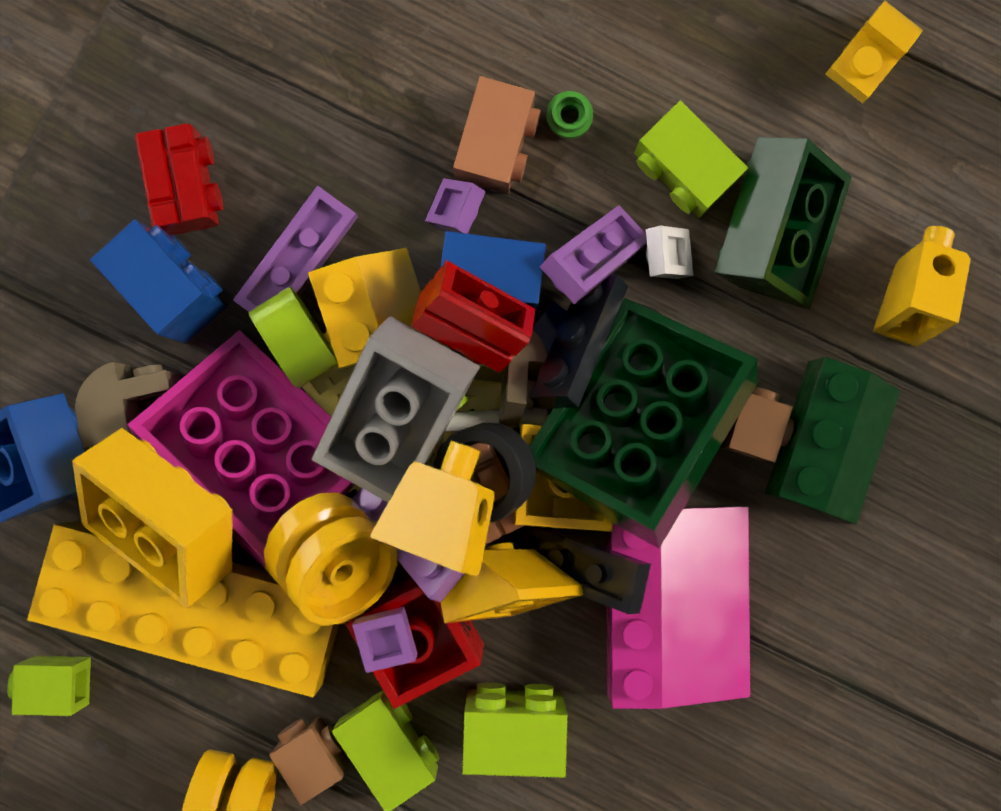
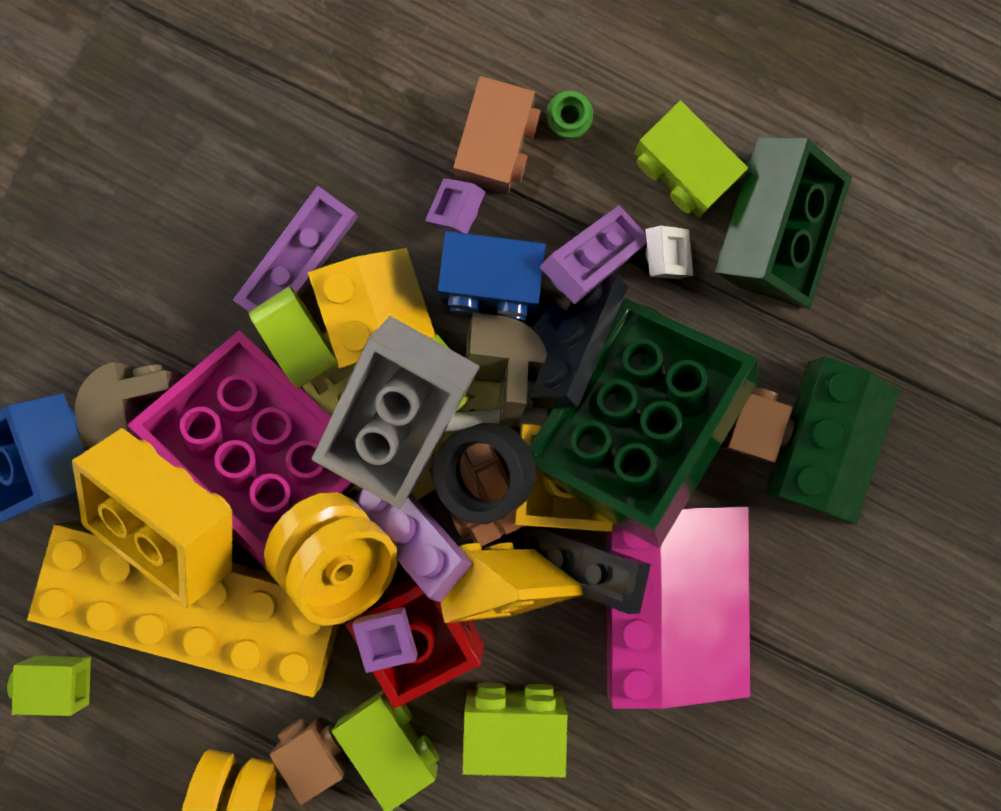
blue brick [90,219,228,344] -> none
red brick [134,123,224,235] -> none
yellow torso [370,441,494,576] -> none
red brick [411,260,535,373] -> none
yellow brick [825,0,923,104] -> none
yellow torso [873,226,971,347] -> none

